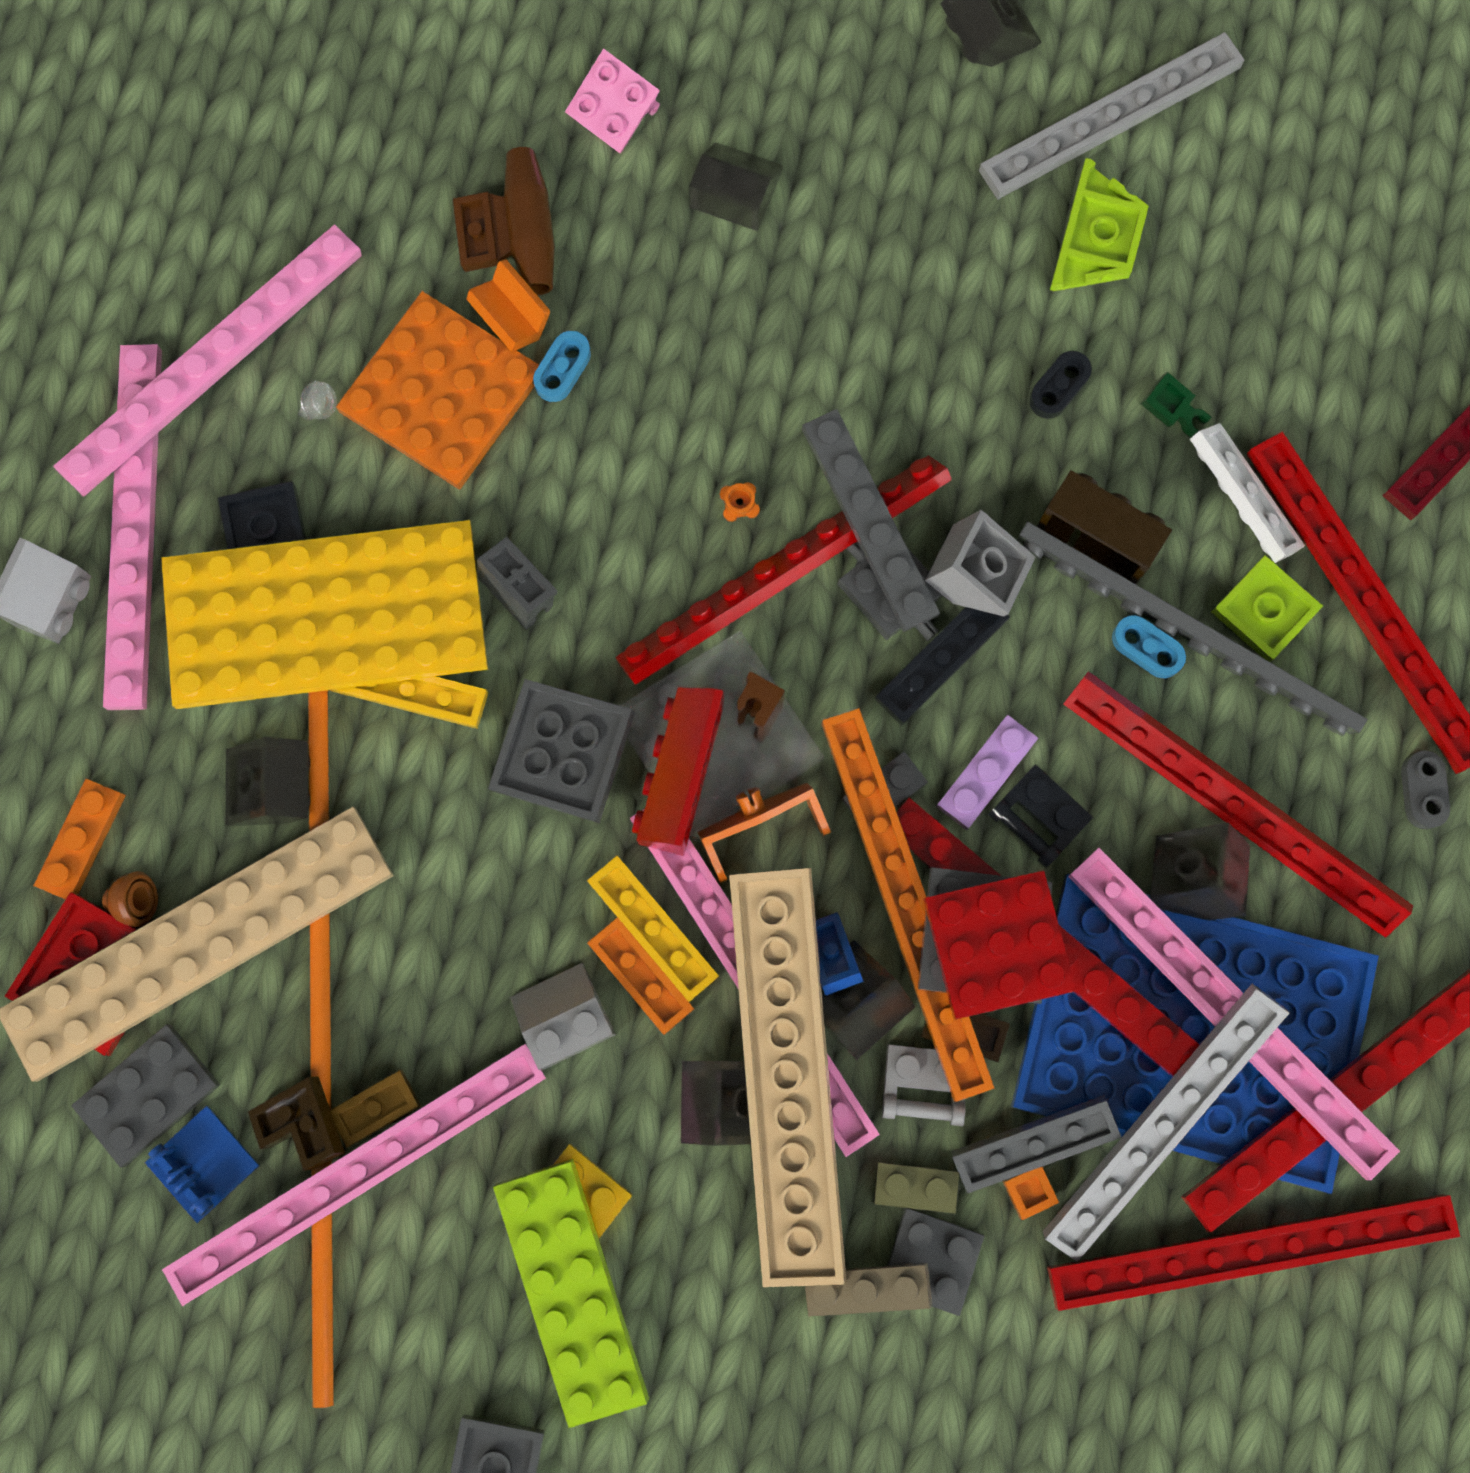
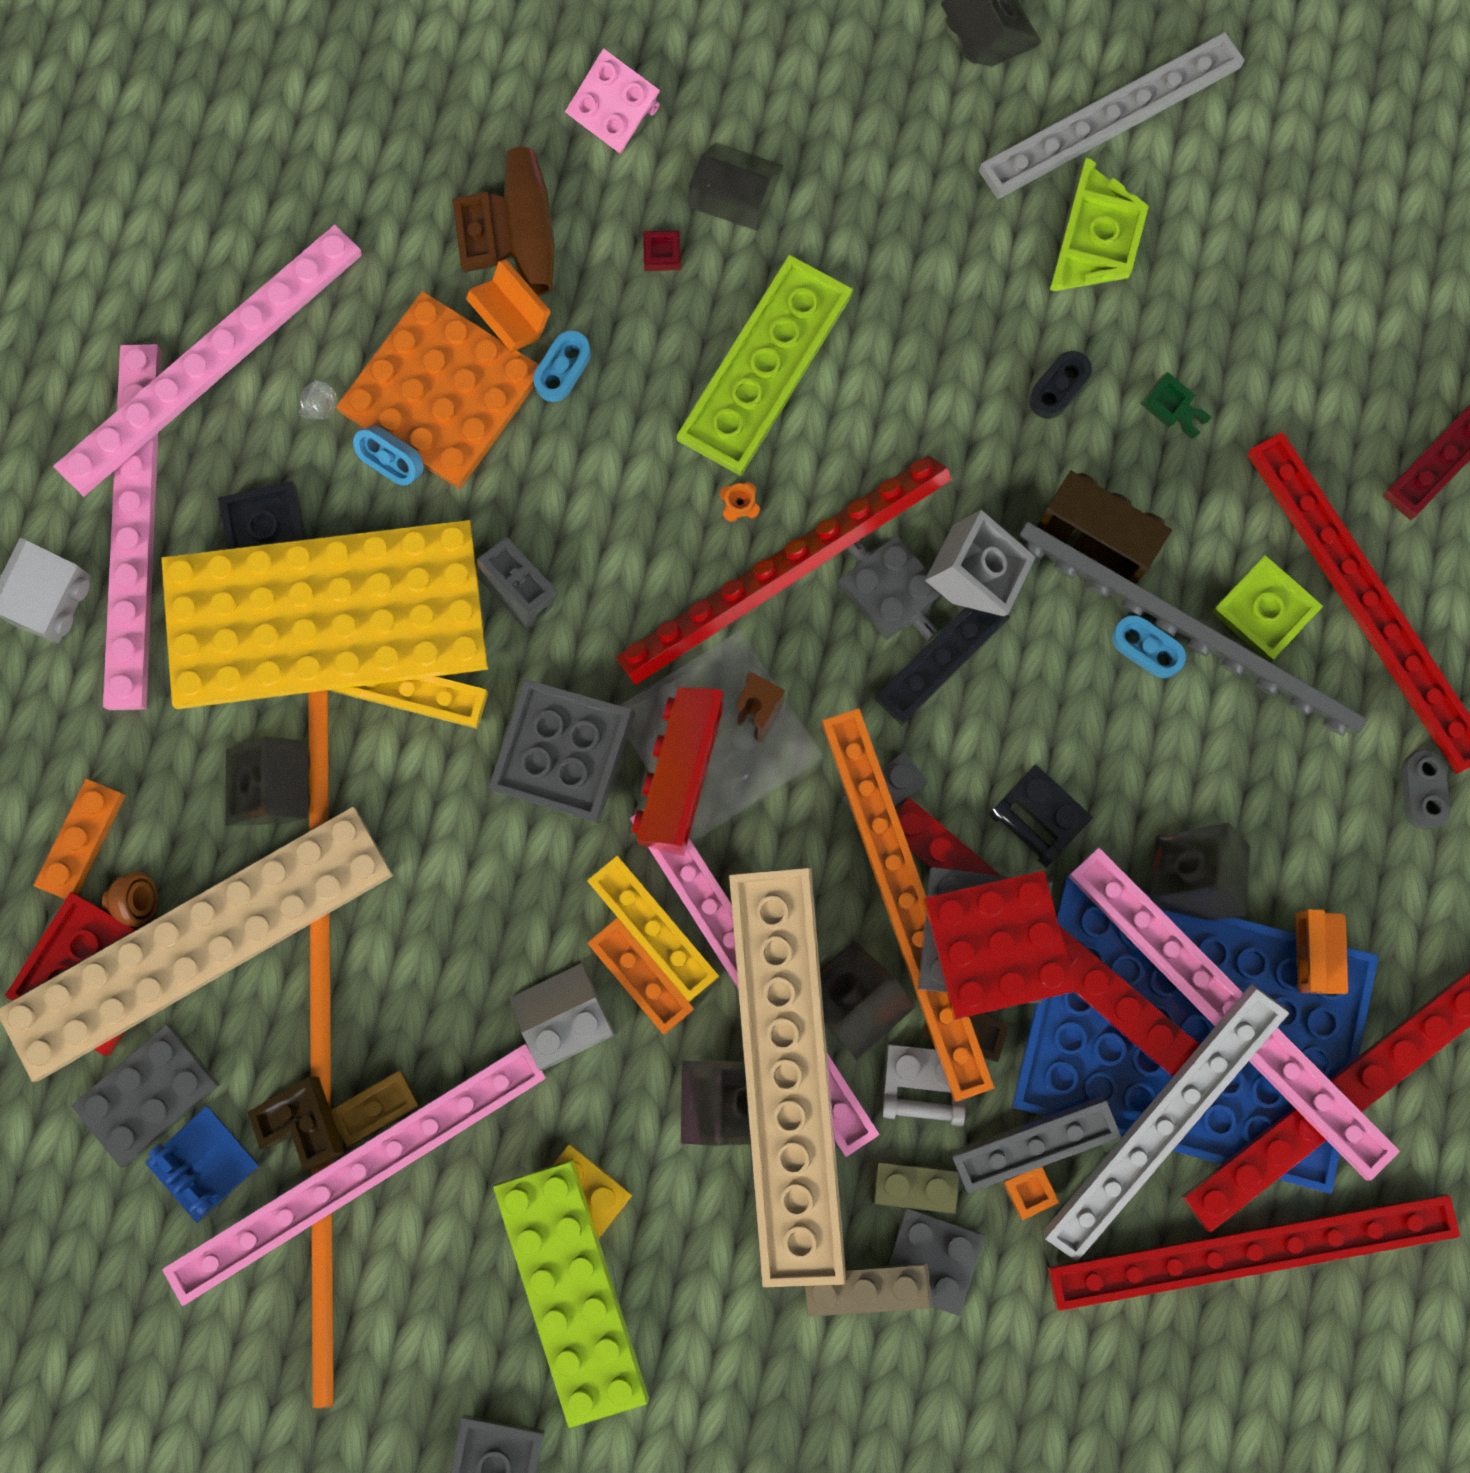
orange piece [697,783,831,883] -> none
dark grey plate [802,409,940,633] -> none
blue plate [816,912,863,995] -> none
lavender plate [936,715,1038,830] -> none
red plate [1063,671,1413,938] -> none
white plate [1190,423,1305,563] -> none
none -> dark azure plate [353,425,424,486]
none -> dark red tile [643,230,681,271]
none -> lime plate [677,255,853,476]
none -> orange panel [1295,909,1348,994]

